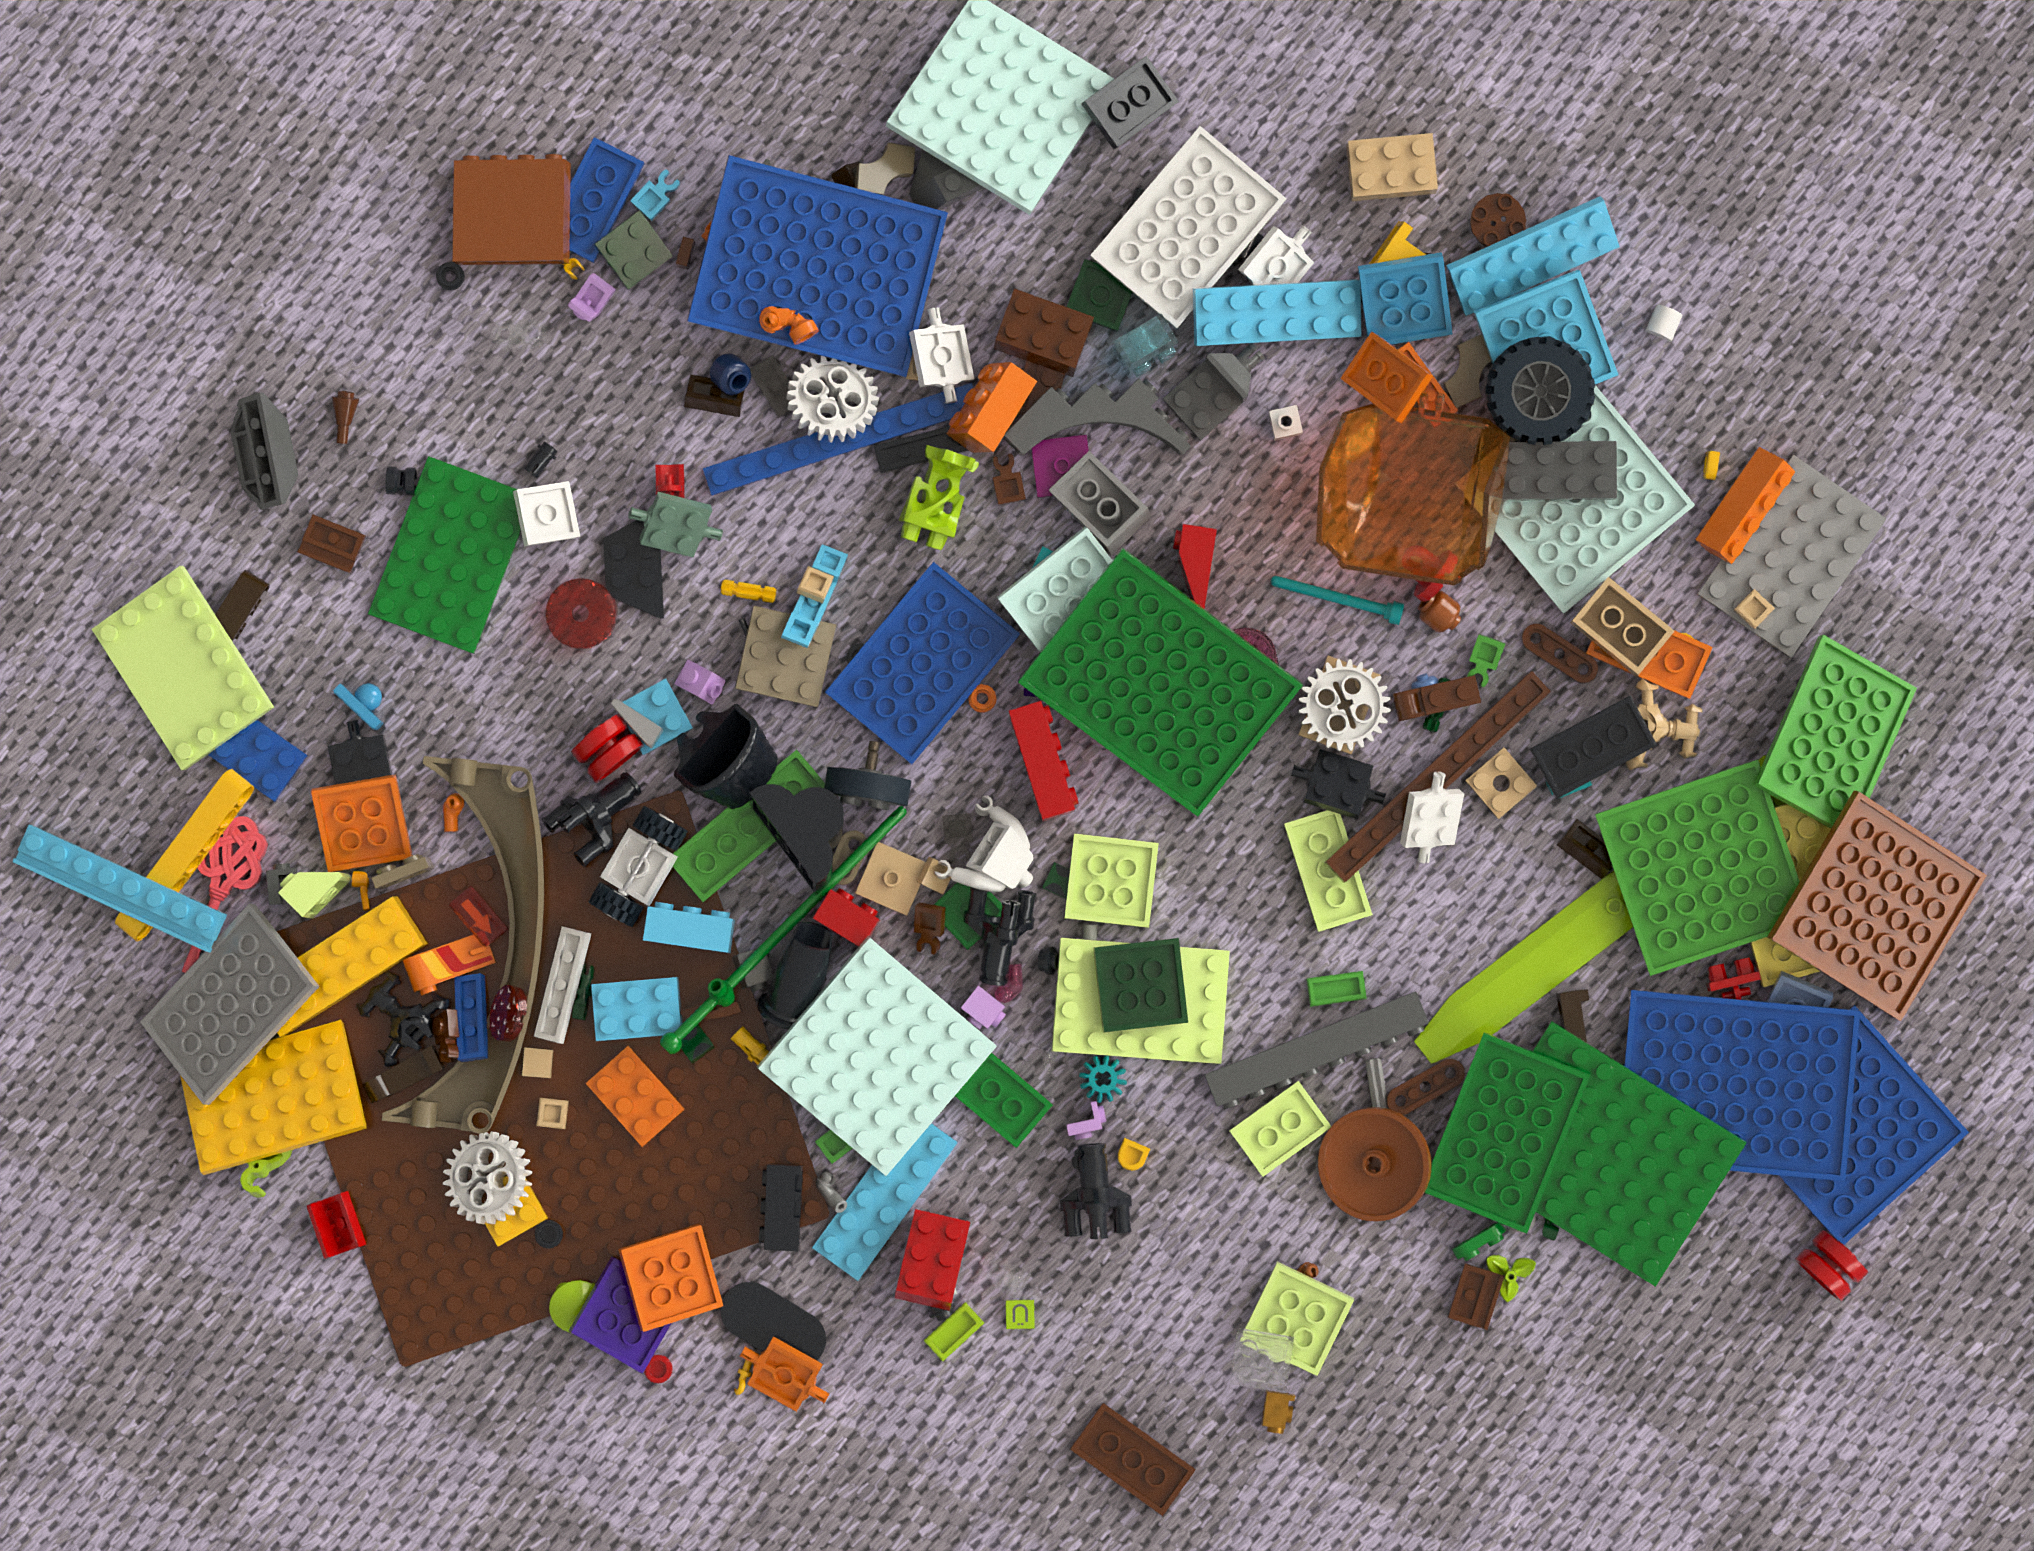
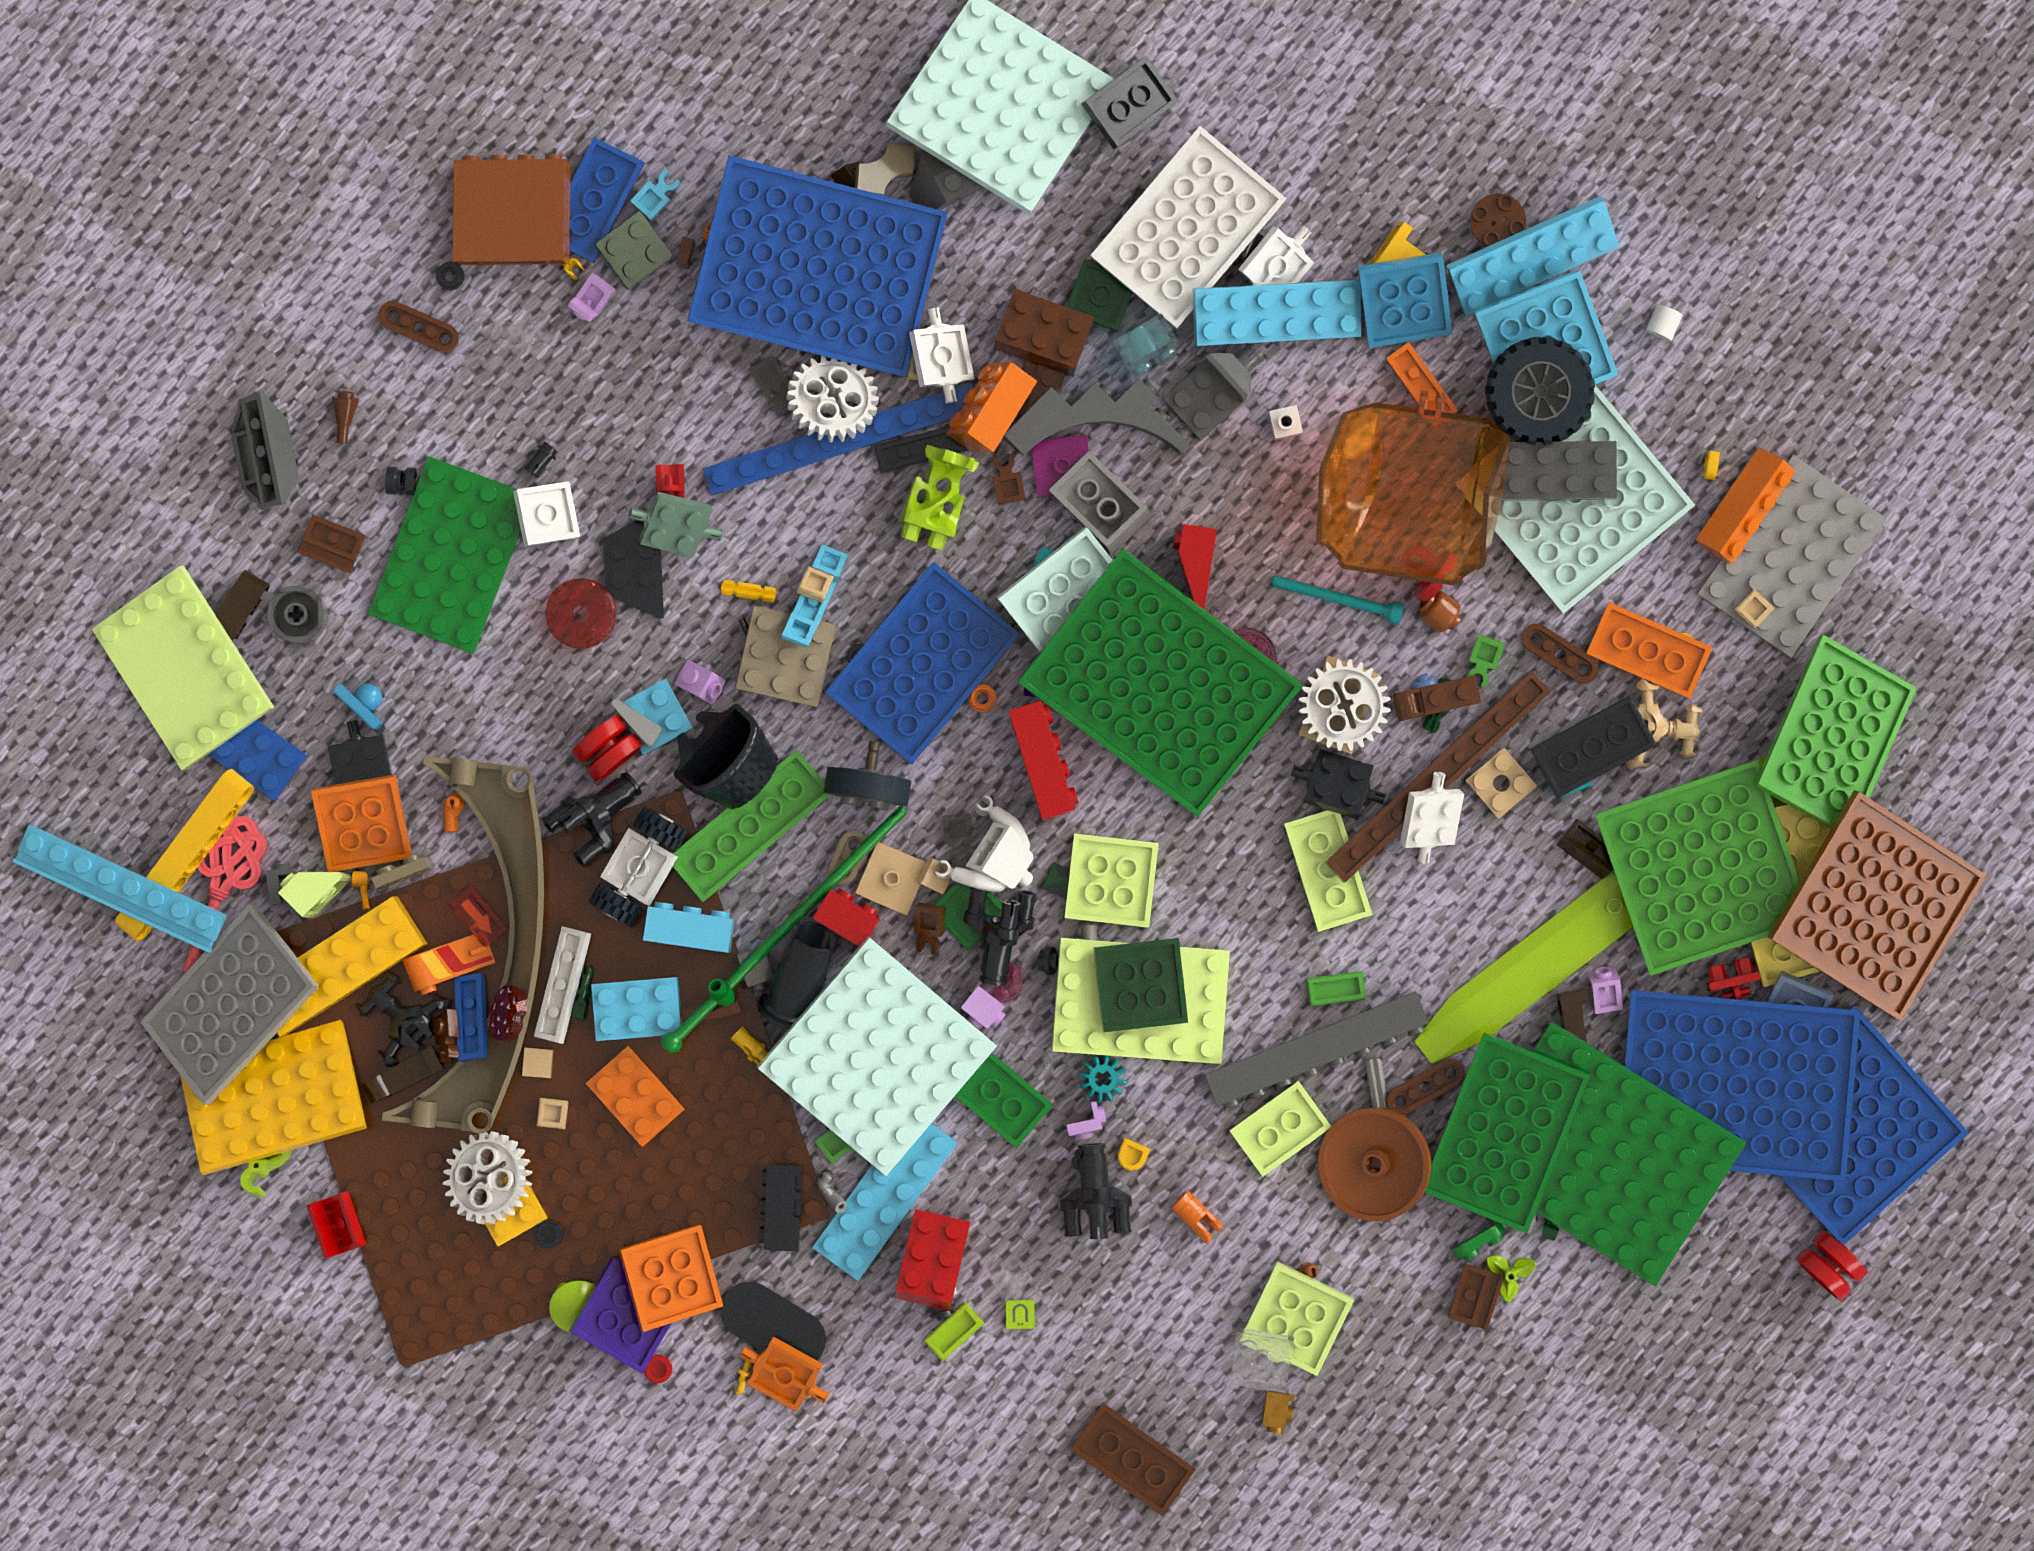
dark green tile [681,1025,715,1064] -> none
dark brown slope [684,374,745,417] -> none
dark blue head [710,353,751,395] -> none
black brick [749,784,844,895] -> none
orange arm [759,306,819,345] -> none
orange plate [1340,331,1433,423] -> none
tan brick [1346,133,1438,201] -> none
dark tan tile [1444,334,1491,408] -> none
tan brick [1570,577,1674,676] -> none
none -> dark grey brick [267,586,328,645]
none -> reddish brown plate [378,301,459,353]
none -> orange hinge [1170,1190,1223,1244]
none -> lavender bracket [1588,967,1623,1014]

